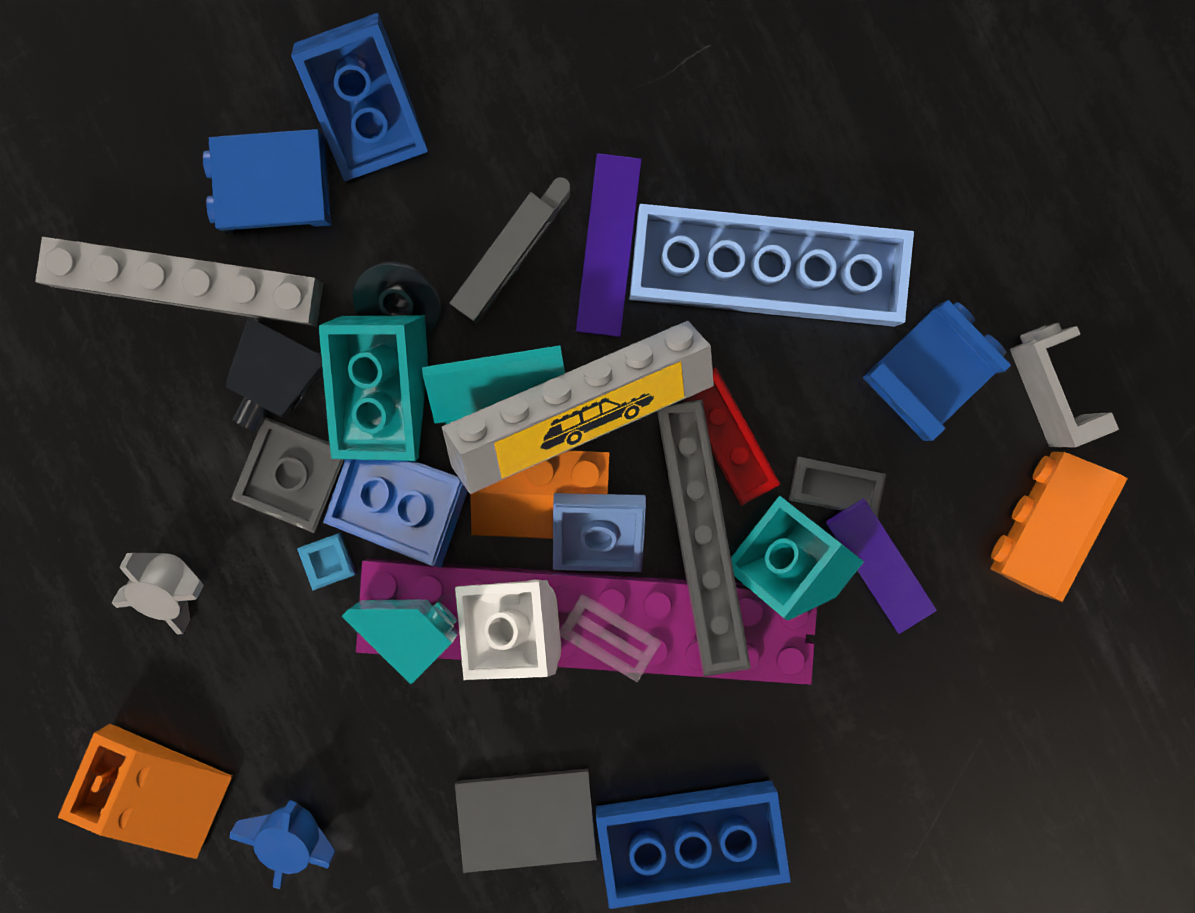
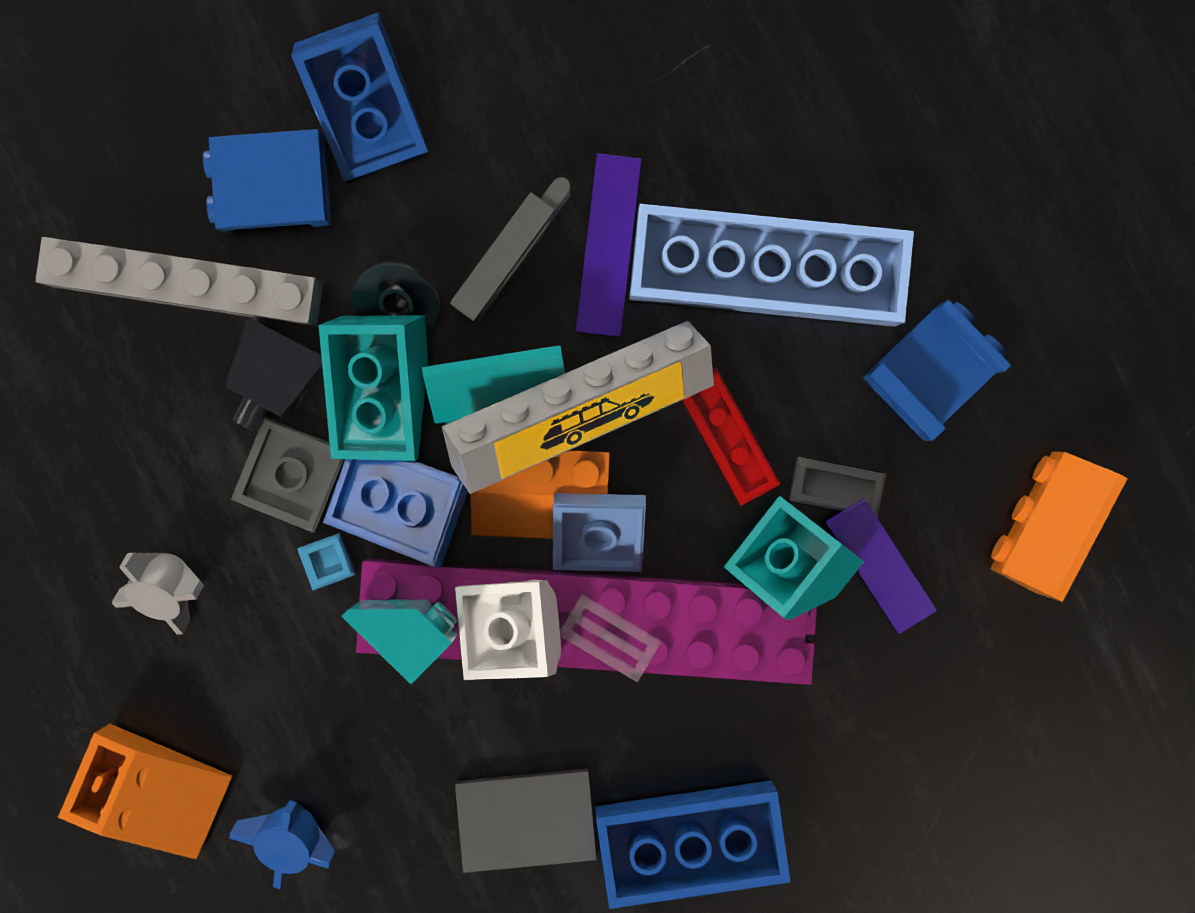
dark grey tile [657,400,751,677] -> none
light grey panel [1010,322,1119,447] -> none

